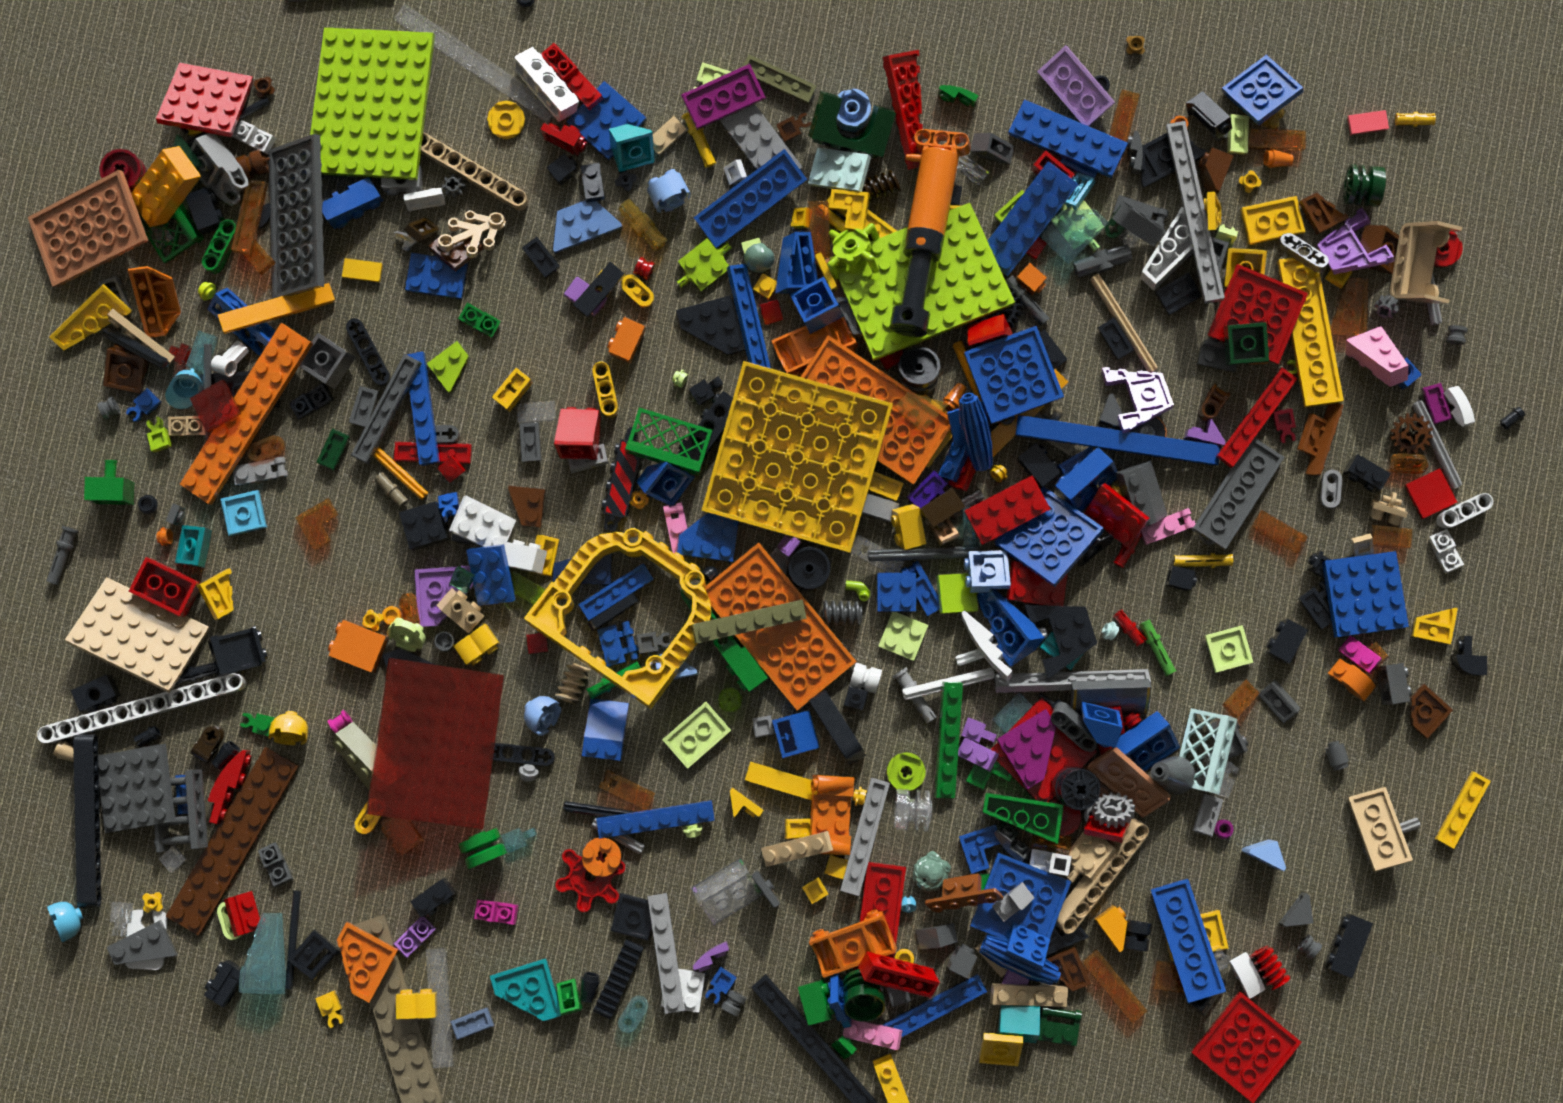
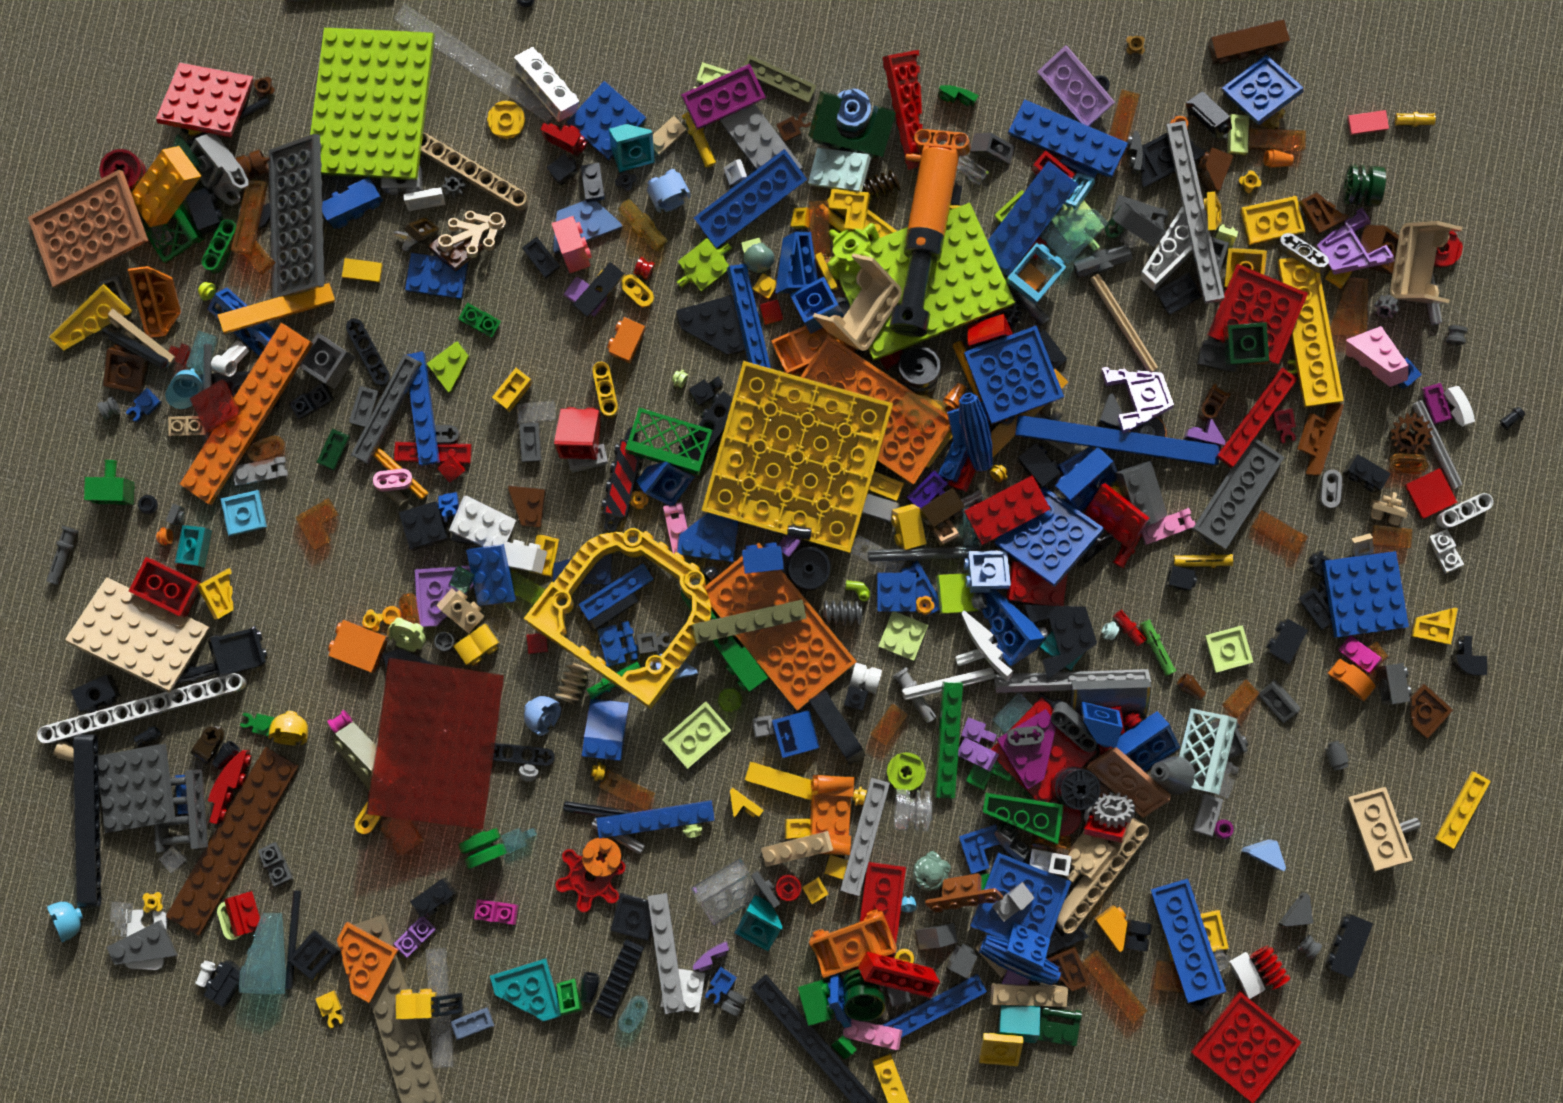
lime plate [147,417,172,453] -> none
white slope [232,120,277,155] -> none
red slope [541,43,604,111] -> none
black plate [1097,318,1134,360] -> none
none -> white pin [195,961,216,987]
none -> bright pink plate [373,469,412,492]
none -> black tile [431,993,463,1017]
none -> coral brick [552,216,592,273]
none -> yellow plate [591,762,606,781]
none -> teal slope [734,895,783,951]
none -> blue brick [742,542,784,574]
none -> red wheel [776,874,801,901]
none -> black pin [787,524,812,540]
none -> tan windscreen [813,253,902,351]
none -> clear orange plate [870,703,908,746]
none -> light orange plate [916,596,934,615]
none -> dark grey plate [971,593,987,611]
none -> medium azure window [1006,243,1066,305]
none -> dark grey beam [1006,726,1044,746]
none -> reddish brown cone [1177,673,1206,701]
none -> reddish brown brick [1208,19,1290,65]

